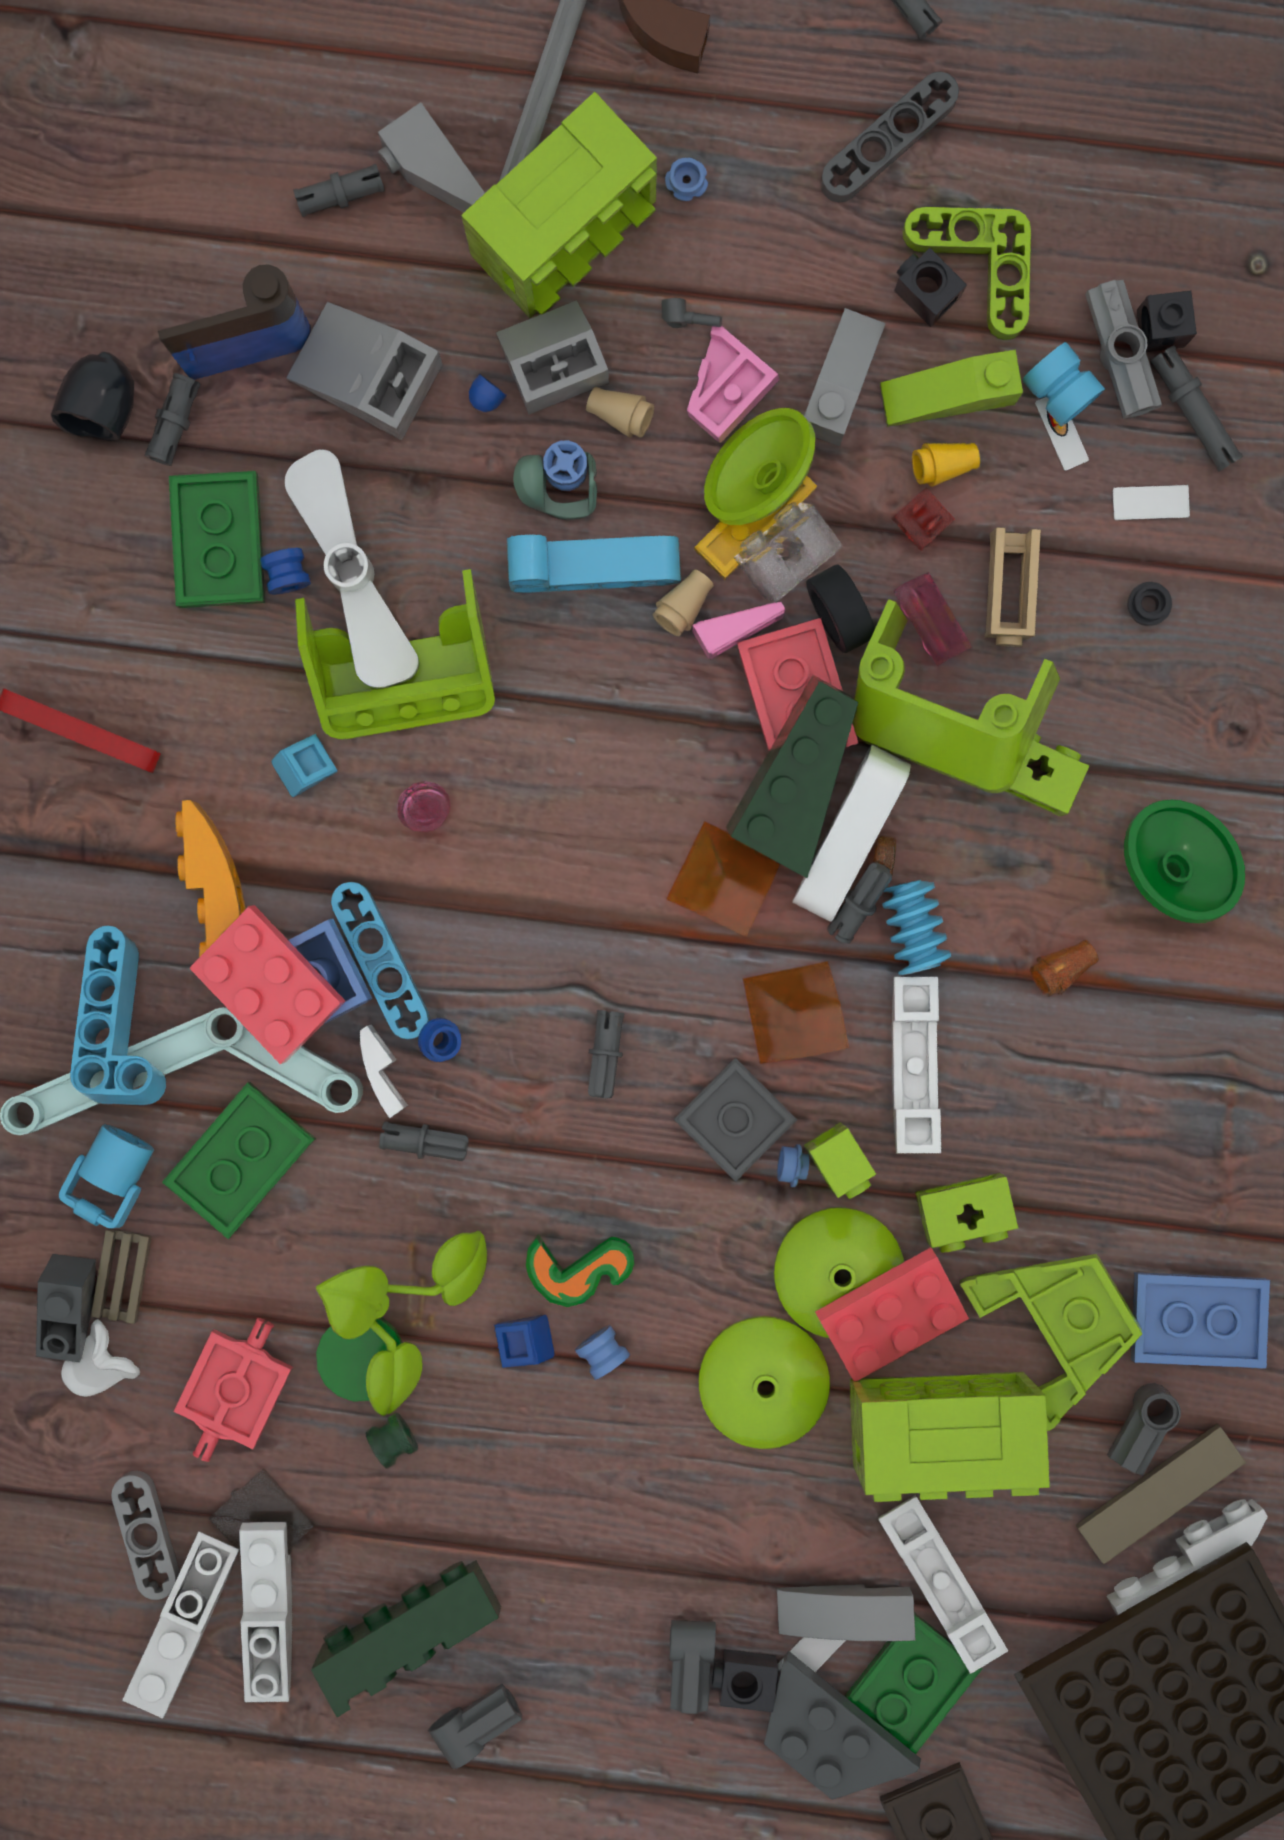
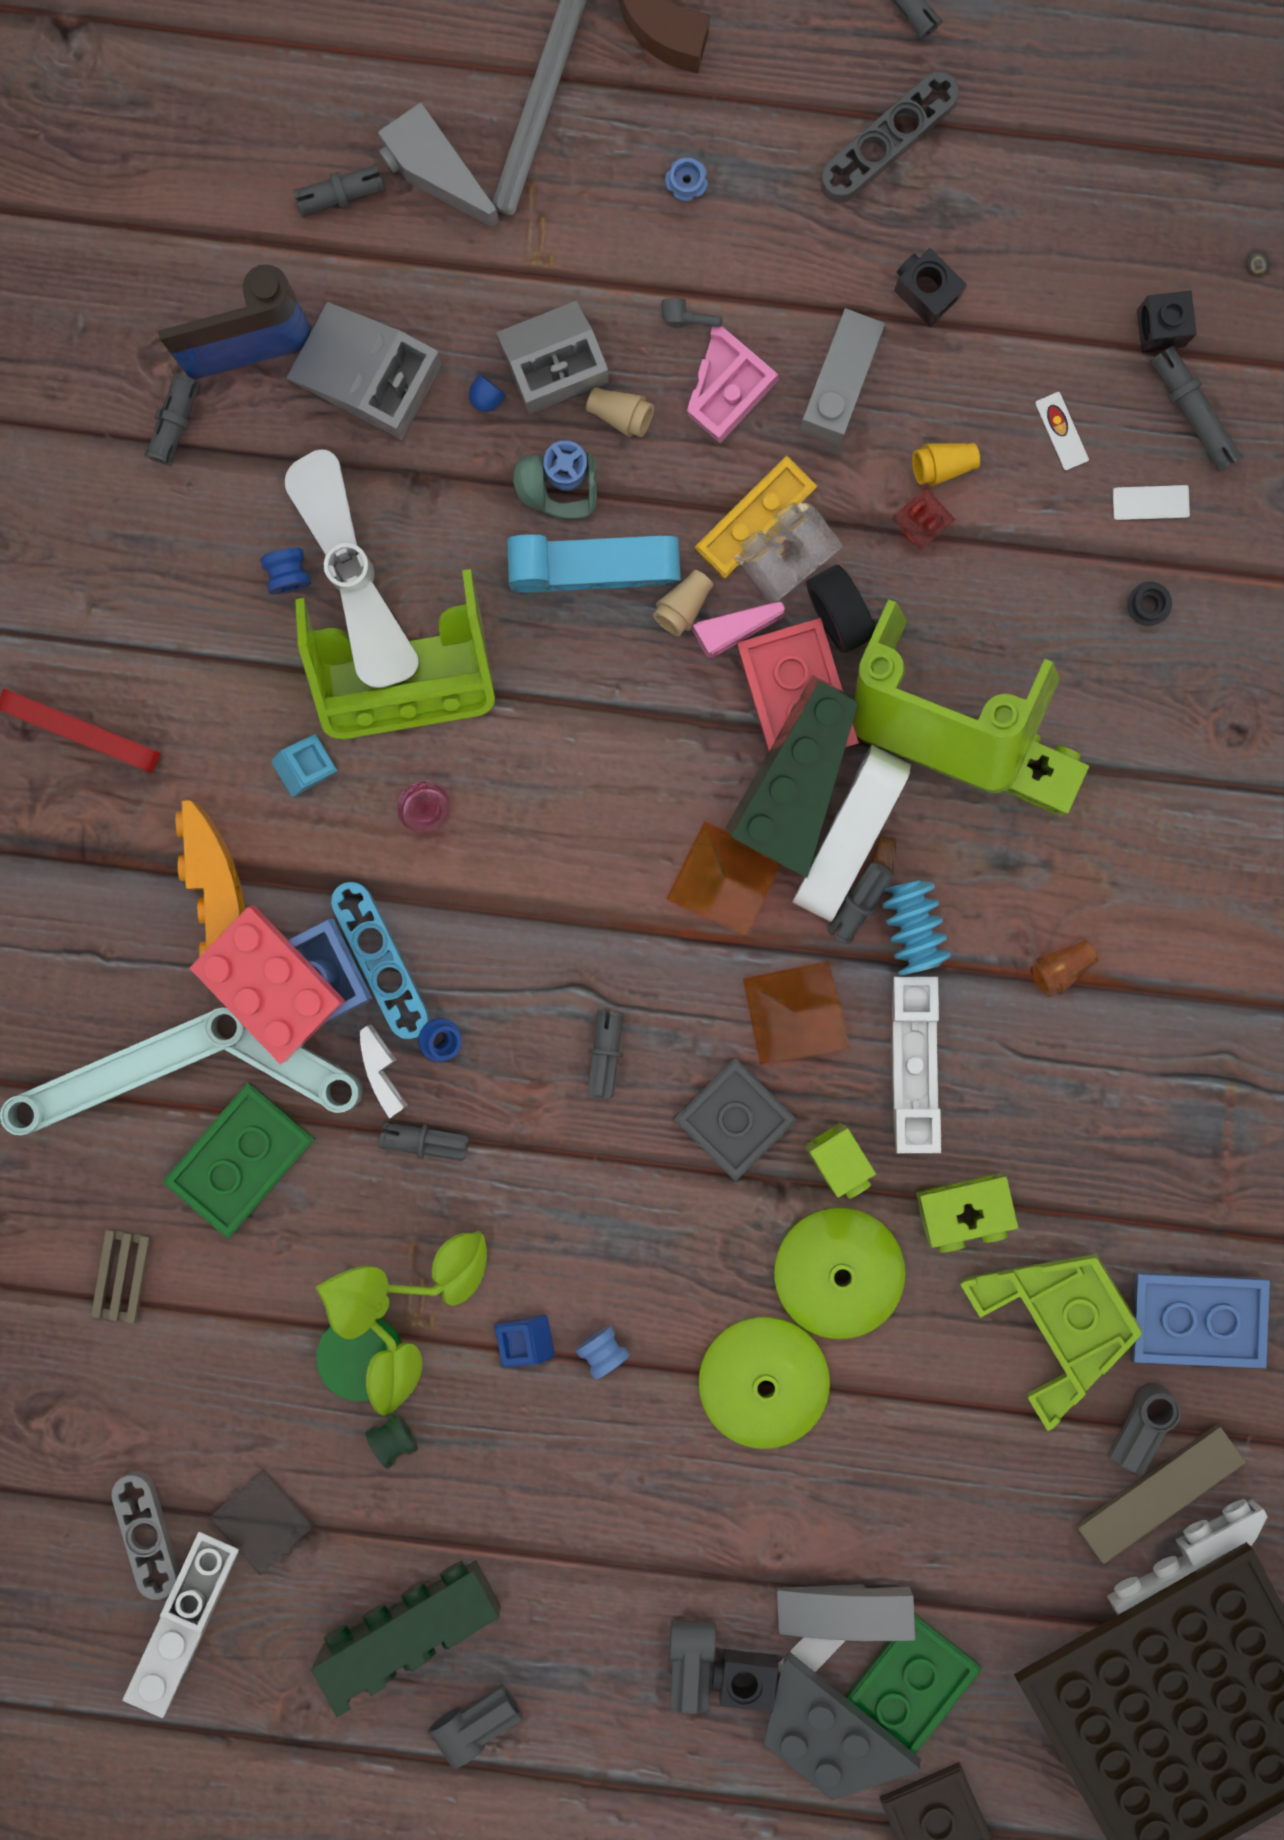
dark grey slope [36,1254,96,1362] -> none
black piece [51,352,134,441] -> none
medium azure piece [59,1124,154,1229] -> none
white piece [61,1319,140,1397] -> none
medium azure beam [70,926,166,1105] -> none
green tile [169,471,265,608] -> none
coral plate [173,1318,293,1462] -> none
white slope [239,1522,292,1702] -> none
lime container [461,92,657,318] -> none
green animal [526,1234,634,1307] -> none
lime dish [704,408,815,525] -> none
medium blue plate [777,1144,809,1187] -> none
coral plate [815,1247,969,1381] -> none
lime container [849,1372,1050,1502] -> none
white slope [878,1495,1008,1674] -> none
lime slope [880,349,1023,427] -> none
clear pink plate [894,572,972,666] -> none
lime beam [902,207,1031,340] -> none
tan window [985,528,1041,647] -> none
medium azure wheel [1022,342,1105,427] -> none
light grey piece [1085,280,1162,419] -> none
green dish [1124,799,1245,923] -> none

